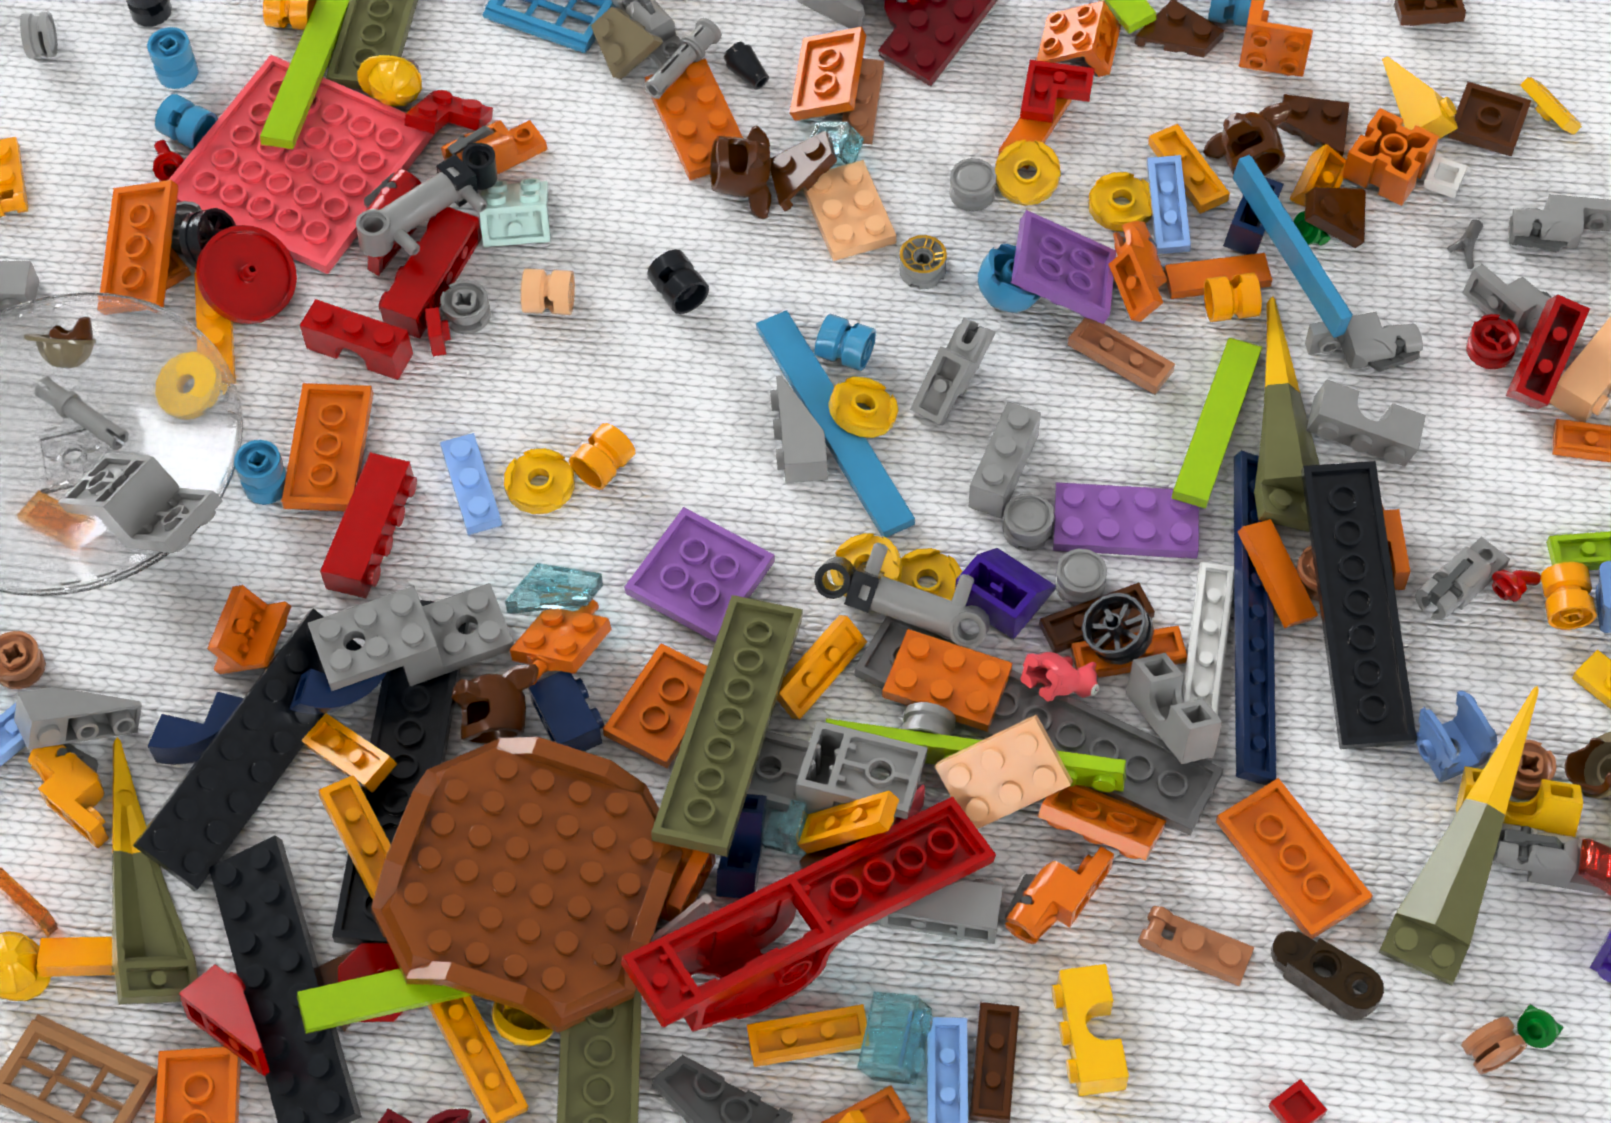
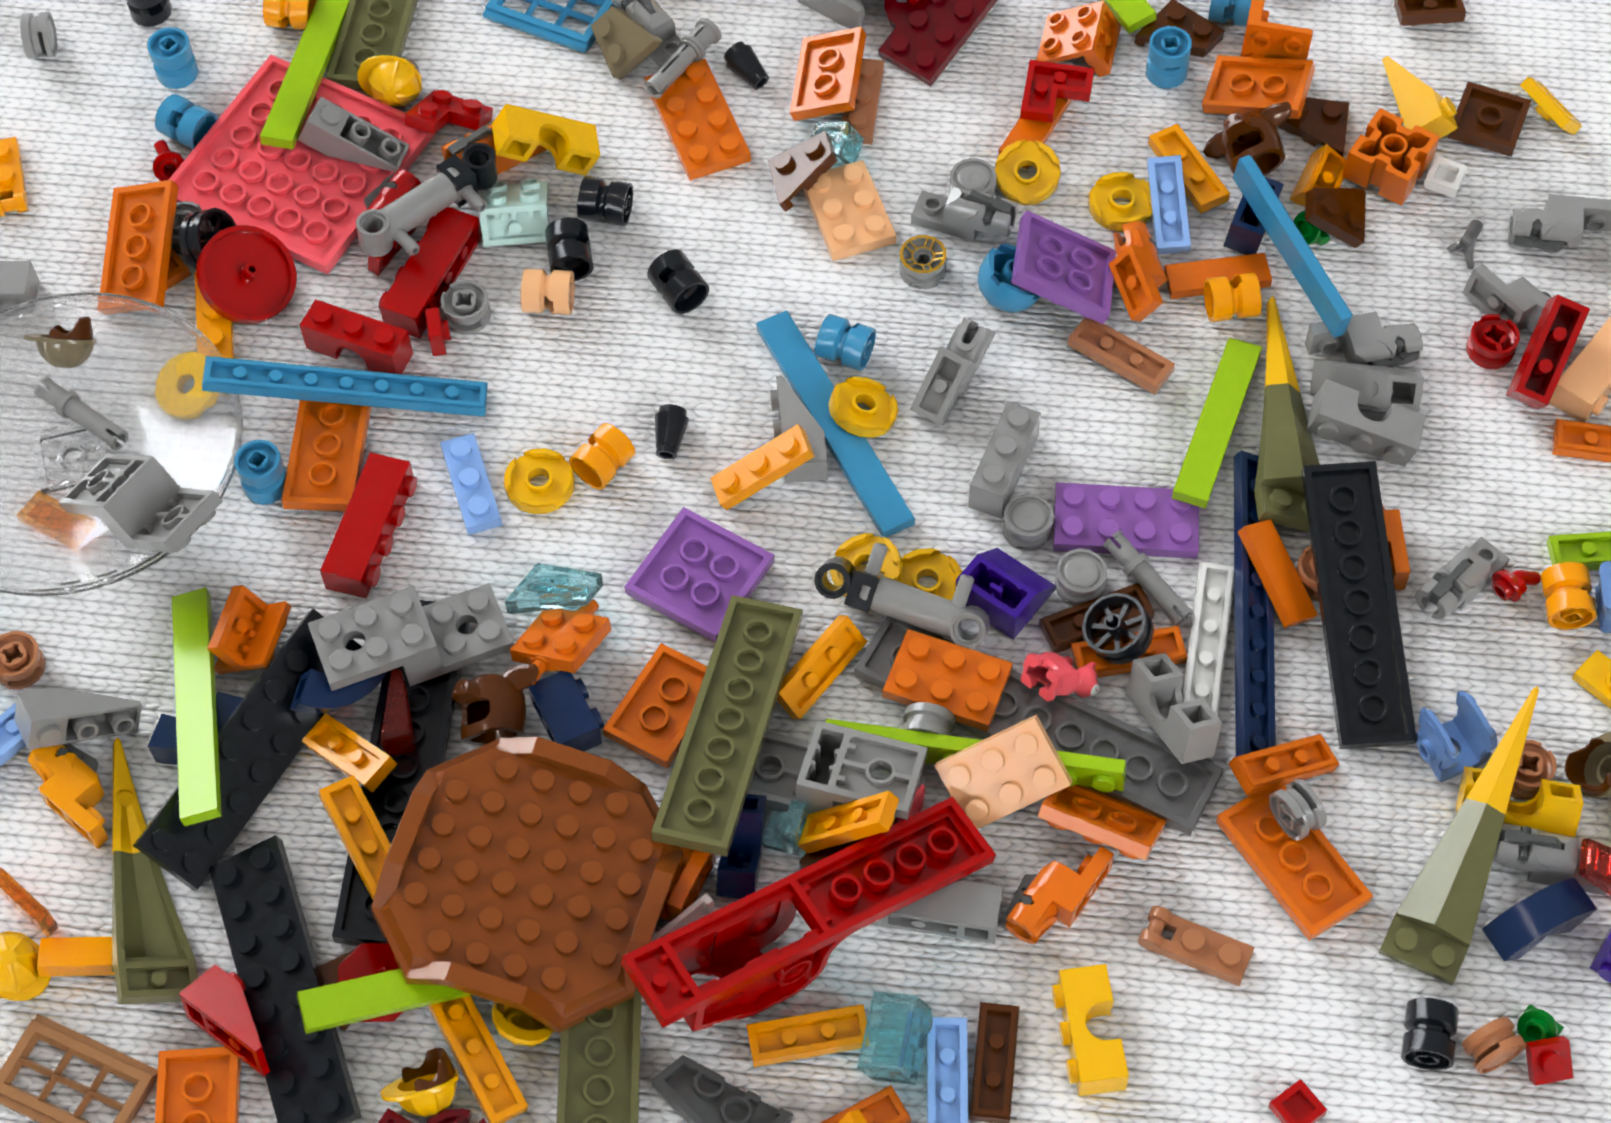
reddish brown piece [710,125,771,219] -> none
dark brown piece [1271,931,1384,1021] -> none
none -> tile [172,587,222,827]
none -> dark azure tile [202,356,488,417]
none -> light grey slope [297,97,410,172]
none -> clear red slope [380,669,416,756]
none -> yellow piece [380,1048,459,1117]
none -> yellow arch [492,104,600,176]
none -> black wheel [545,217,594,281]
none -> black wheel [577,176,633,226]
none -> black cone [655,404,689,459]
none -> light orange plate [710,424,815,510]
none -> light grey plate [911,186,1018,242]
none -> light grey pin [1103,530,1193,626]
none -> dark azure wheel [1146,26,1192,89]
none -> orange plate [1202,55,1315,119]
none -> orange tile [1228,734,1340,796]
none -> light grey wheel [1269,779,1327,841]
none -> light grey slope [1310,359,1424,412]
none -> black wheel [1401,997,1459,1070]
none -> dark blue brick [1482,877,1597,961]
none -> red plate [1525,1035,1574,1086]

